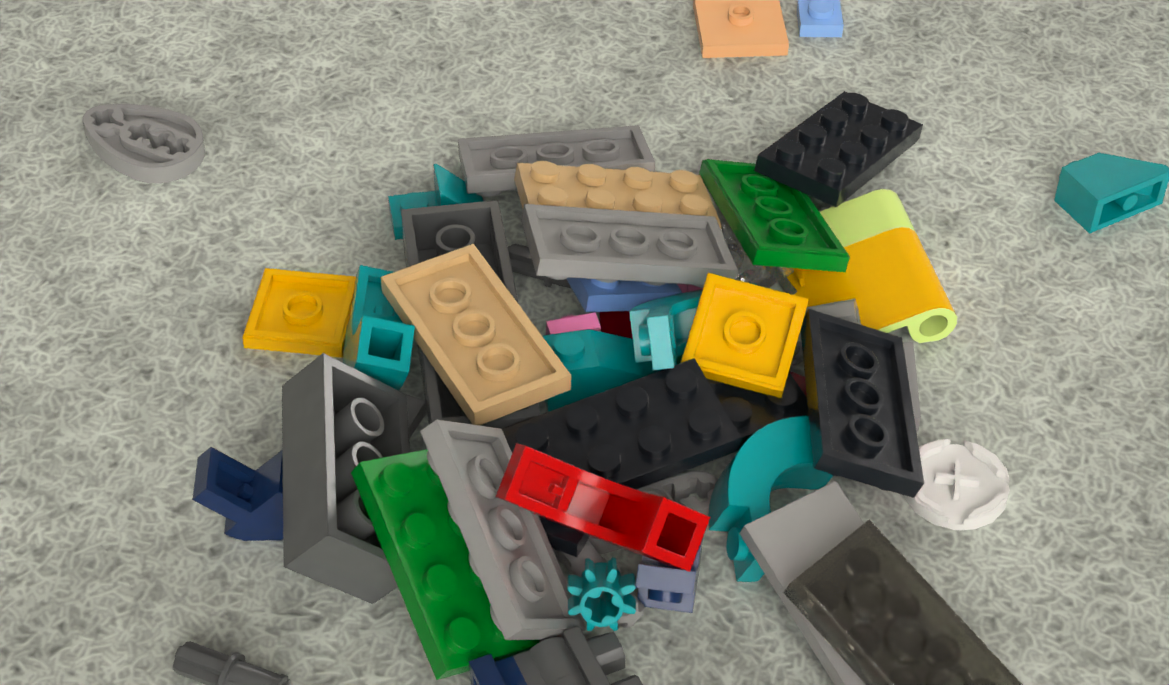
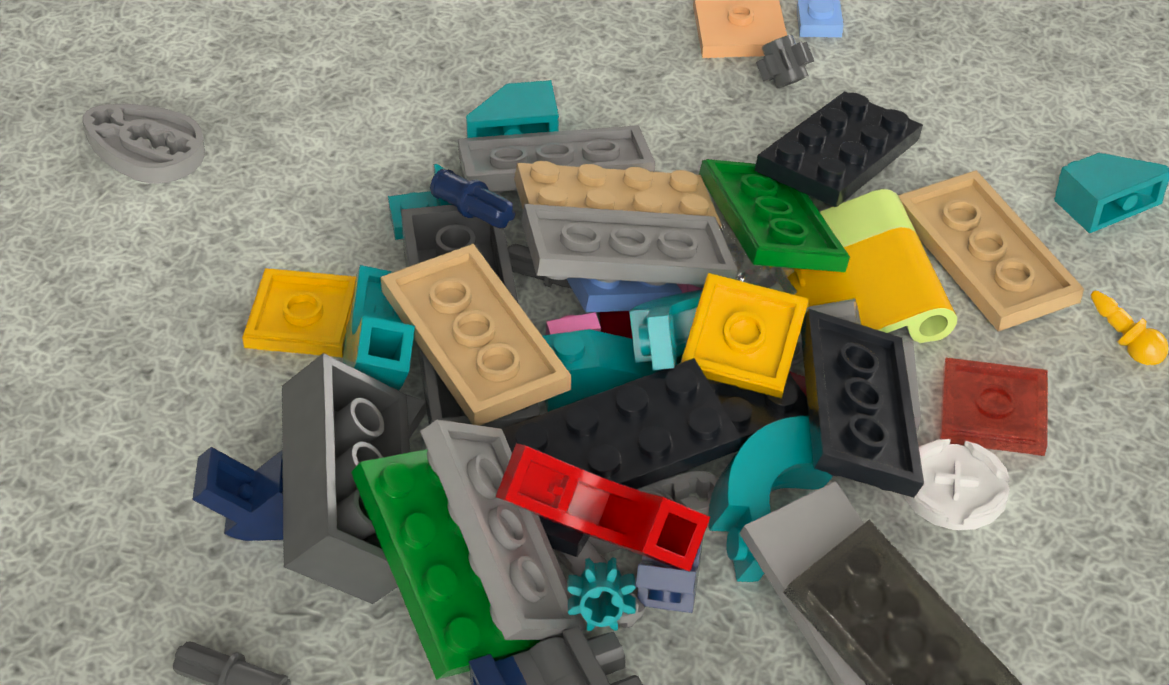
none -> dark blue axle [430,169,516,229]
none -> teal slope [466,80,559,138]
none -> dark grey gear [756,35,814,88]
none -> tan plate [898,170,1084,332]
none -> clear red tile [940,357,1048,456]
none -> yellow bar [1091,290,1168,365]

